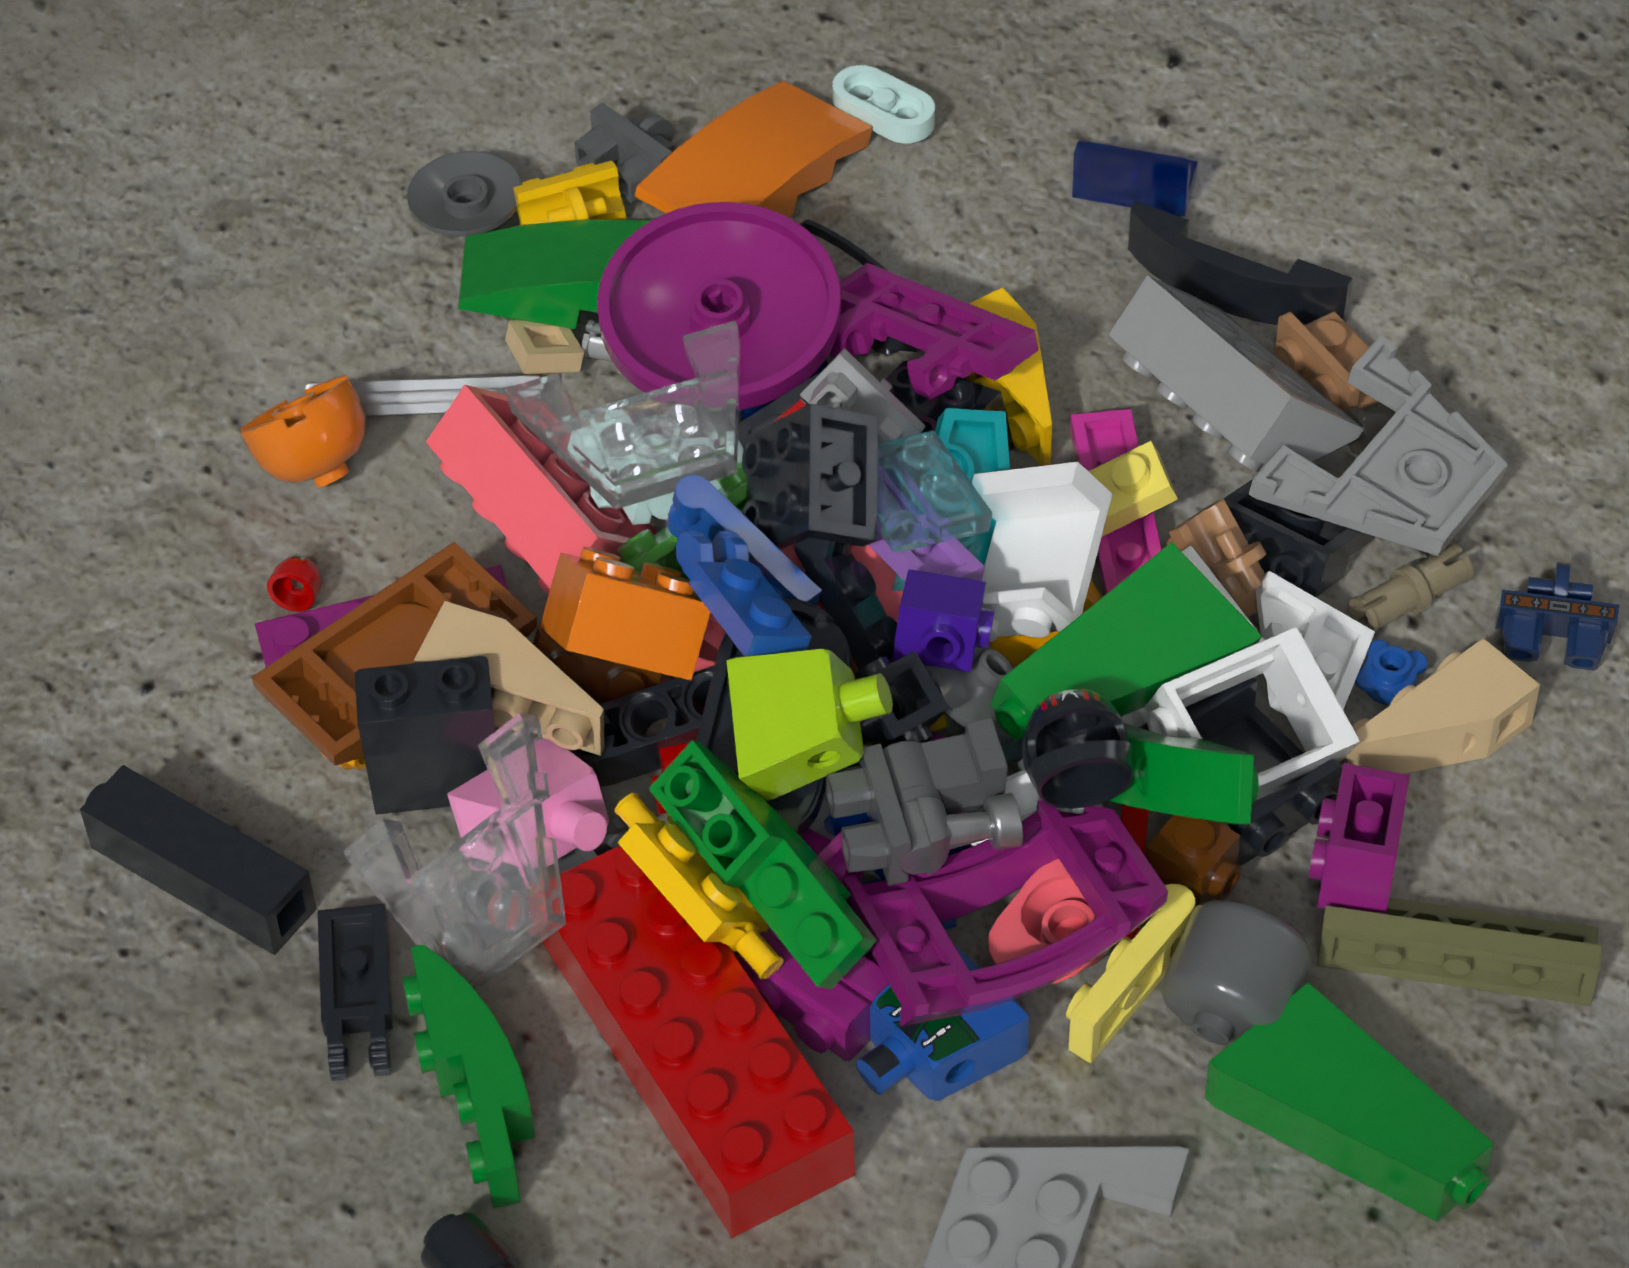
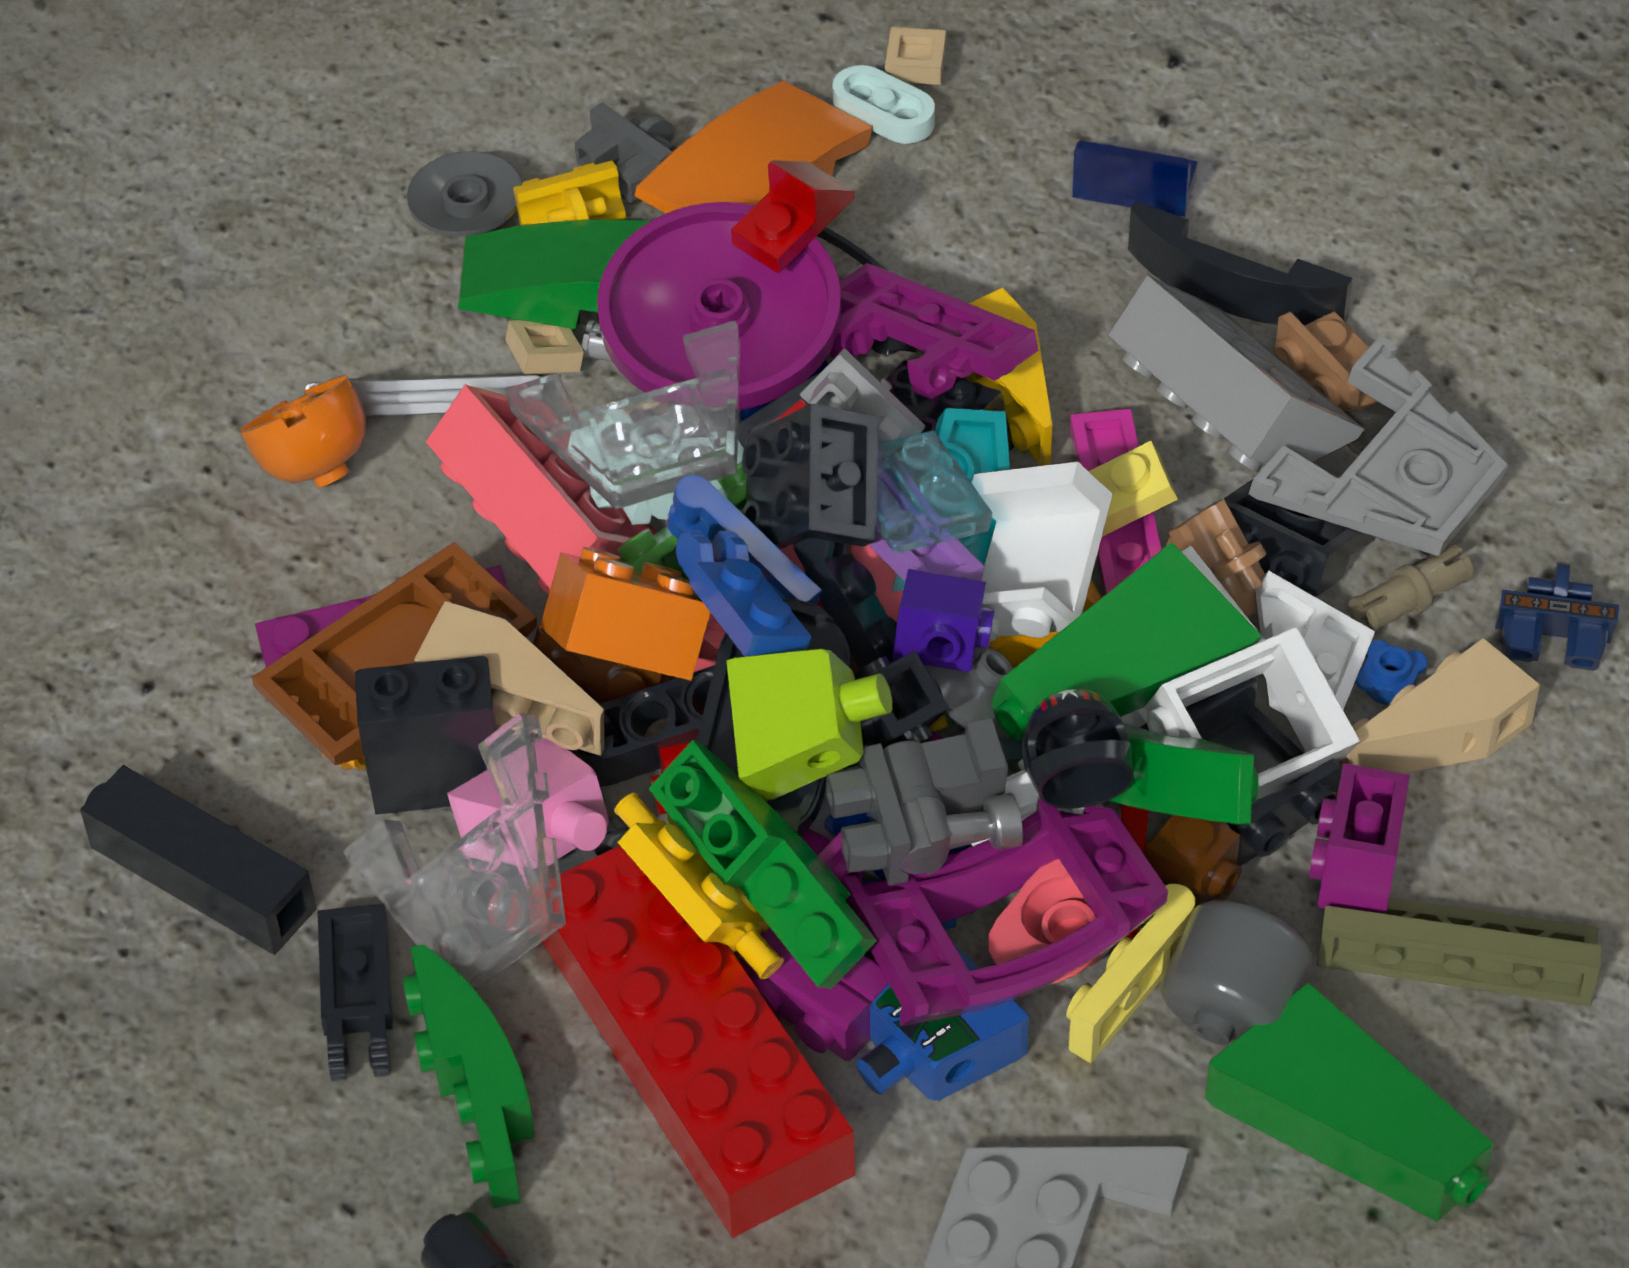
red hinge [267,556,322,612] -> none
none -> red slope [731,160,855,274]
none -> tan plate [885,27,946,85]

